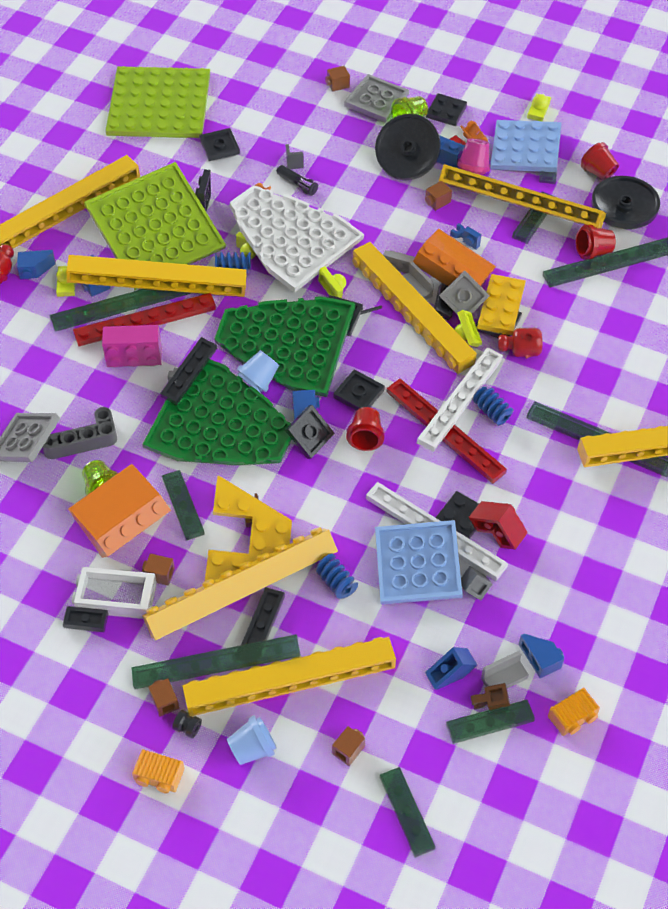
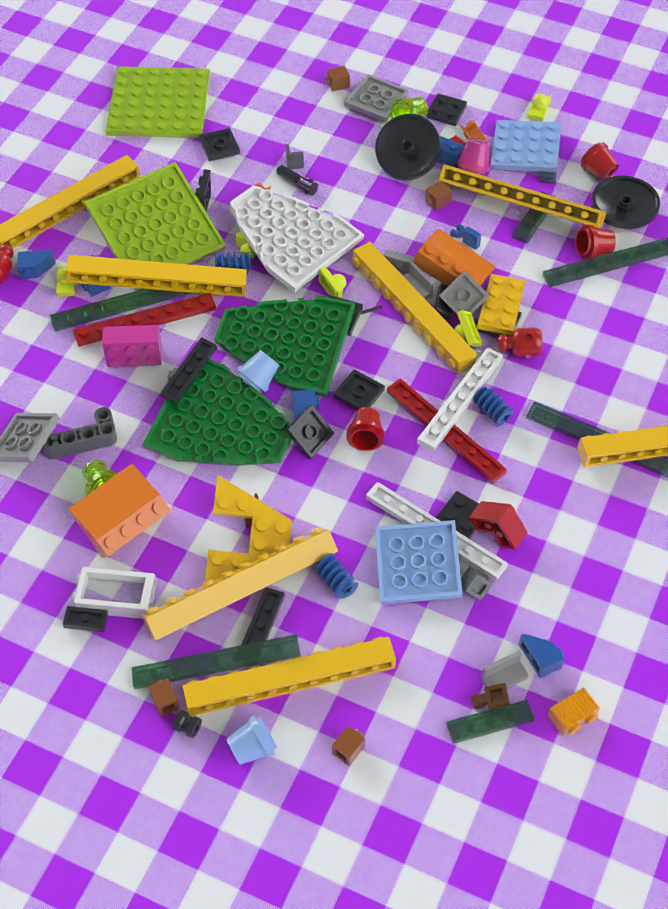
light orange brick [132,749,185,793] -> none
dark orange brick [142,553,175,586] -> none
tile [162,470,205,541] -> none
tile [379,767,436,858] -> none
blue slope [425,647,478,690] -> none

